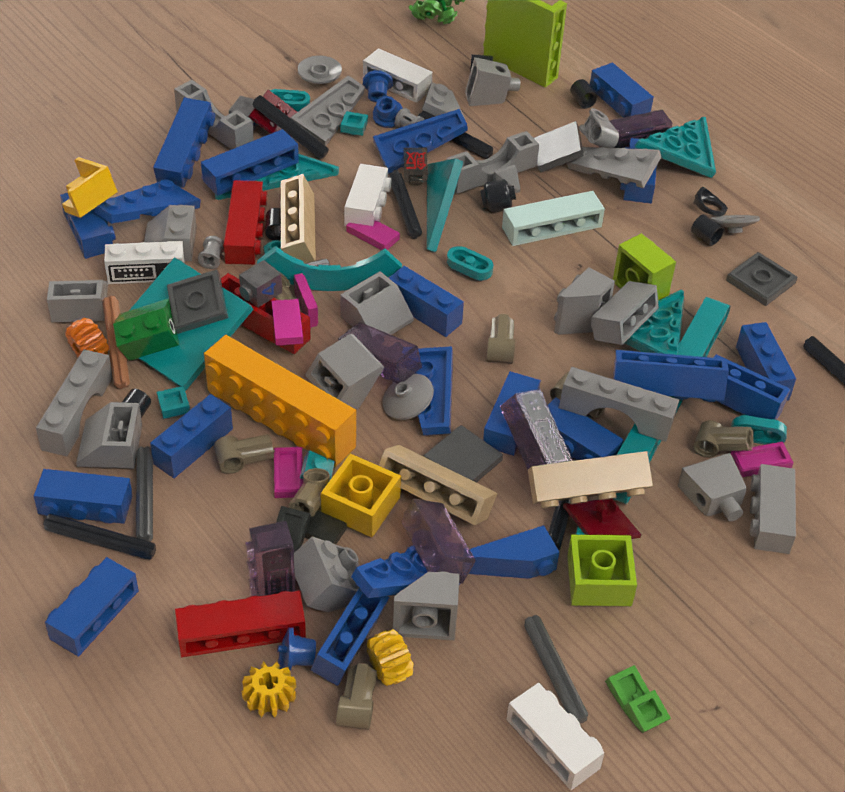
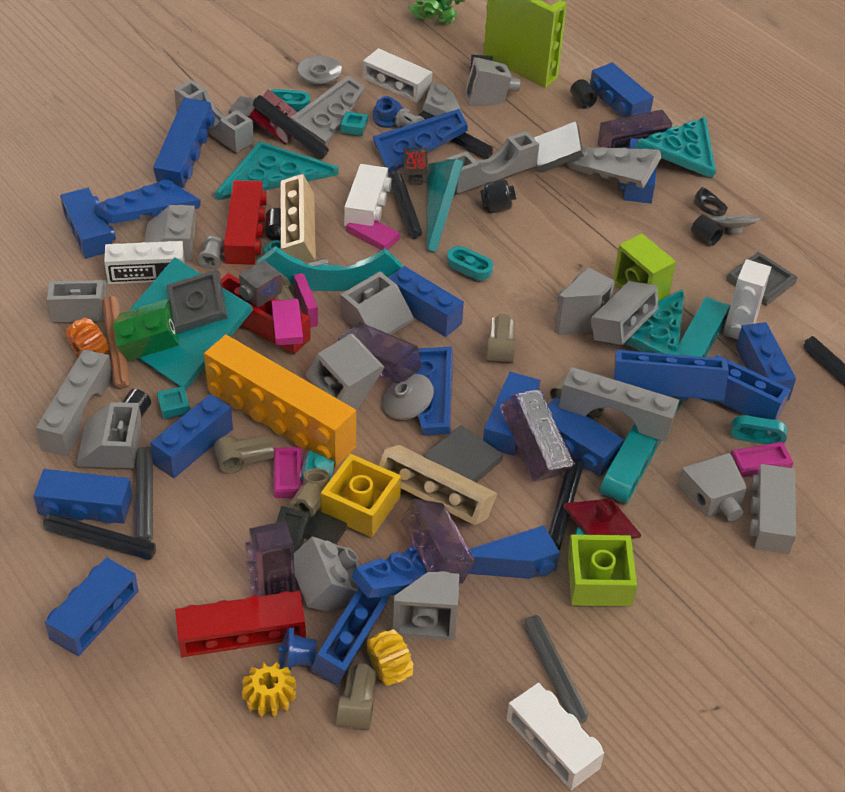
yellow panel [62,157,118,218] -> none
blue brick [201,129,299,196] -> none
blue piece [363,70,393,102] -> none
light grey slope [493,165,520,193] -> none
light aqua brick [502,191,605,246] -> none
tan brick [528,451,653,508] -> none
light grey piece [579,108,619,148] -> none
bright green slope [605,665,671,733] -> none
dark tan piece [694,420,754,458] -> none
none -> white brick [723,259,772,340]

